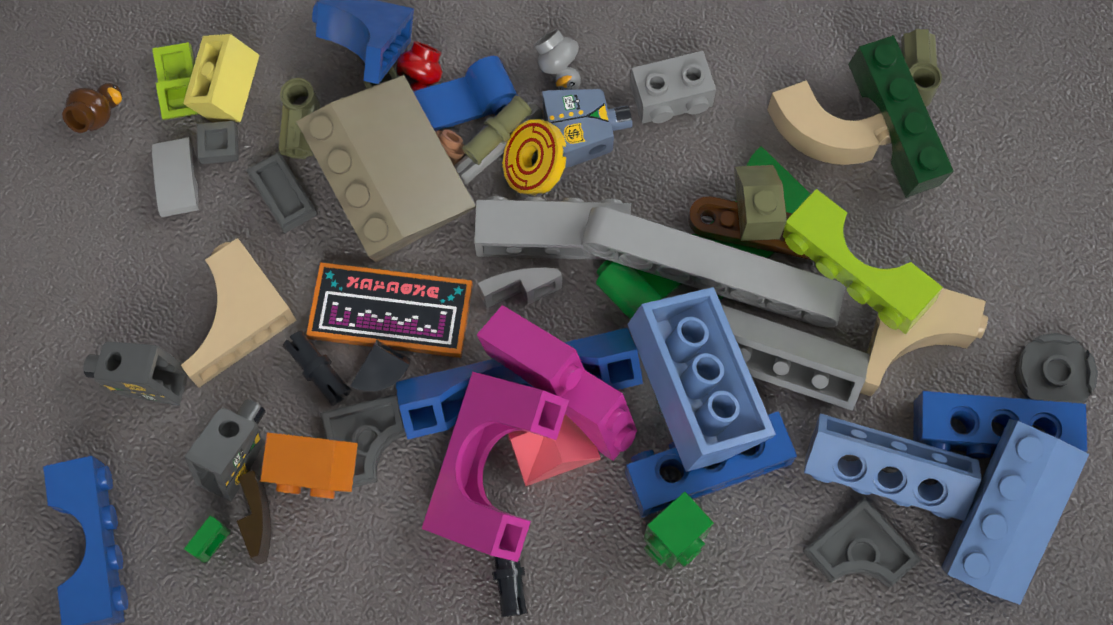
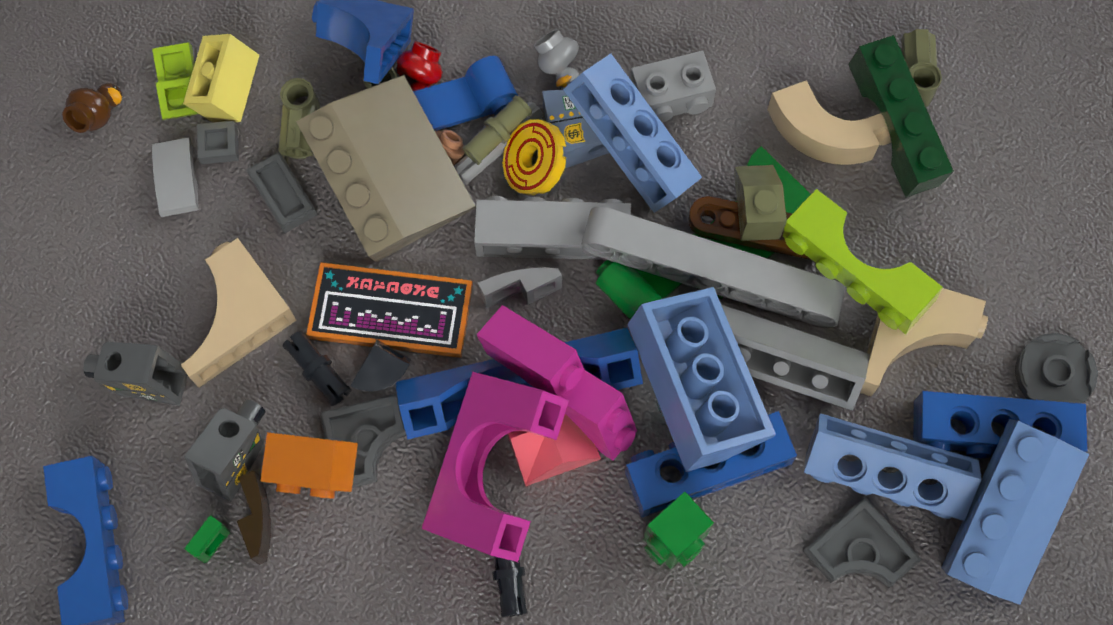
none -> medium blue brick [563,54,702,213]

